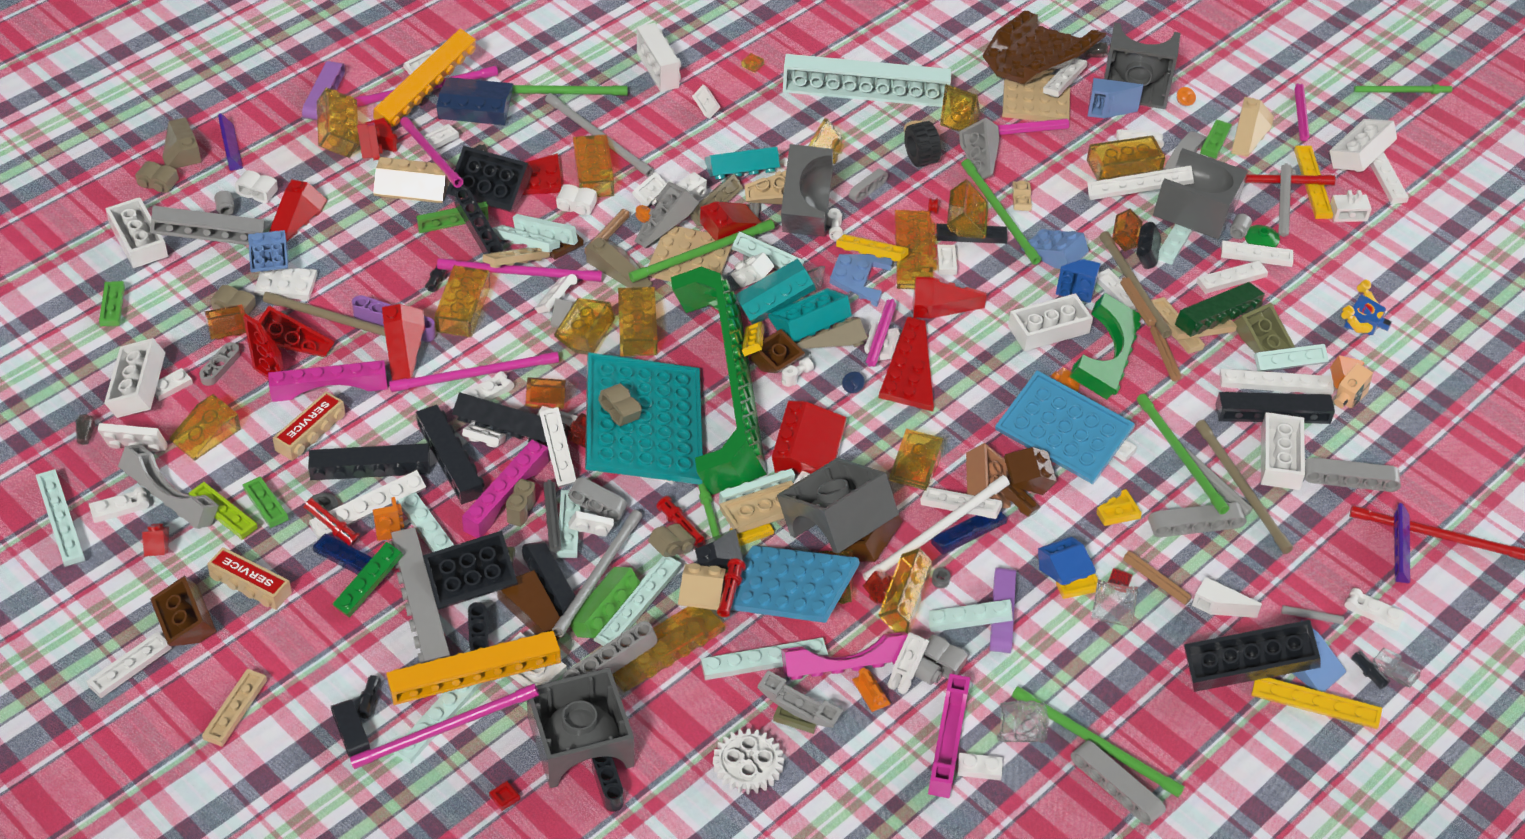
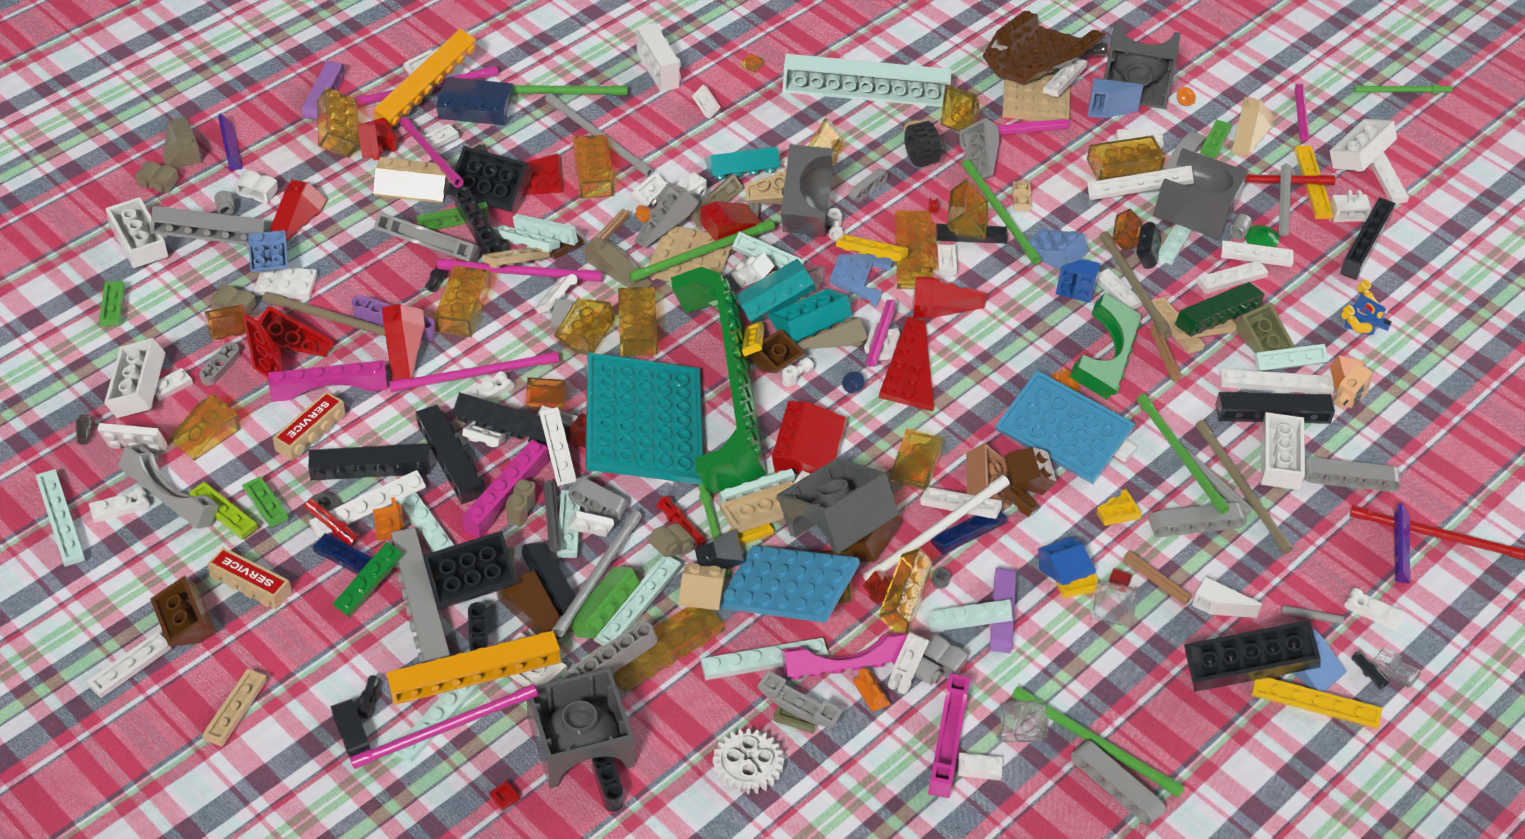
slope [142,523,169,557] -> none
white brick [556,184,597,215] -> none
dark tan brick [598,384,642,426] -> none
red pin [717,558,746,617] -> none
white brick [1008,293,1093,351] -> none
medium nougat axle [1120,277,1157,327] -> none
none -> light grey arch [373,212,482,262]
none -> black brick [1340,197,1396,280]

